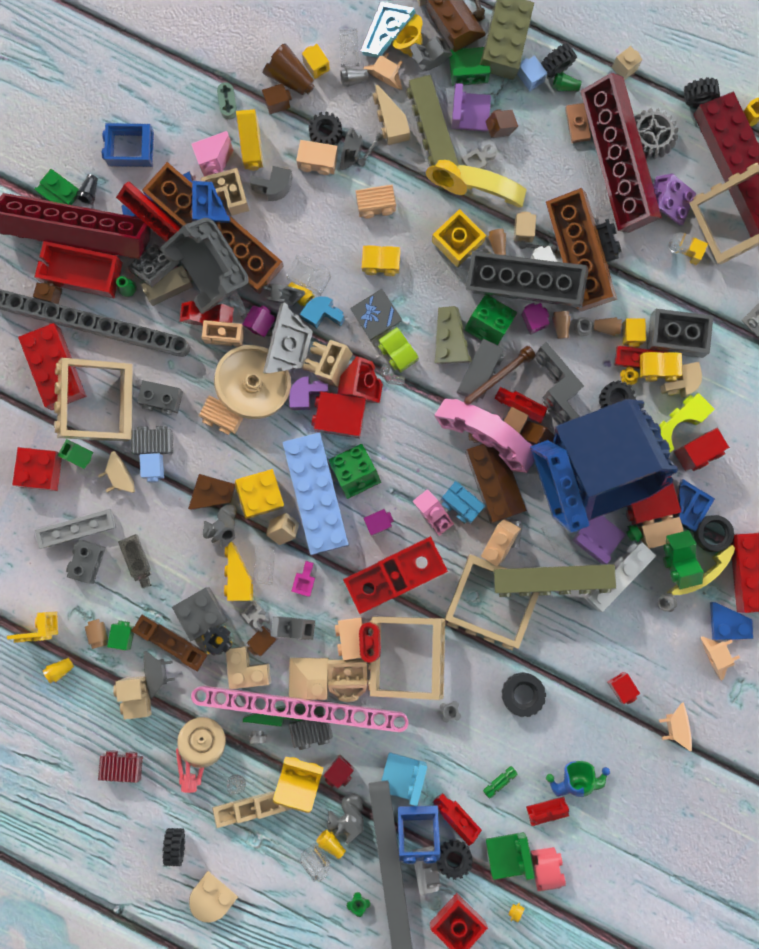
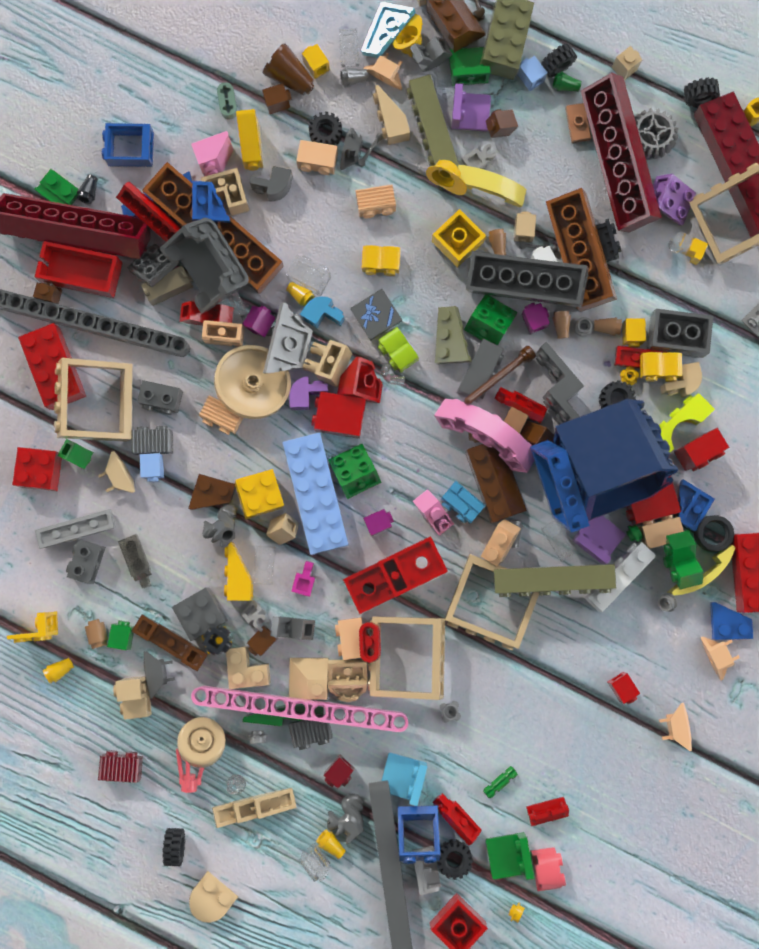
green cone [116,276,137,297] -> none
dark grey piece [264,283,305,306] -> none
yellow bracket [273,756,324,813] -> none
green plate [347,892,370,917] -> none
black tyre [501,672,546,717] -> none
green piece [546,761,610,797] -> none

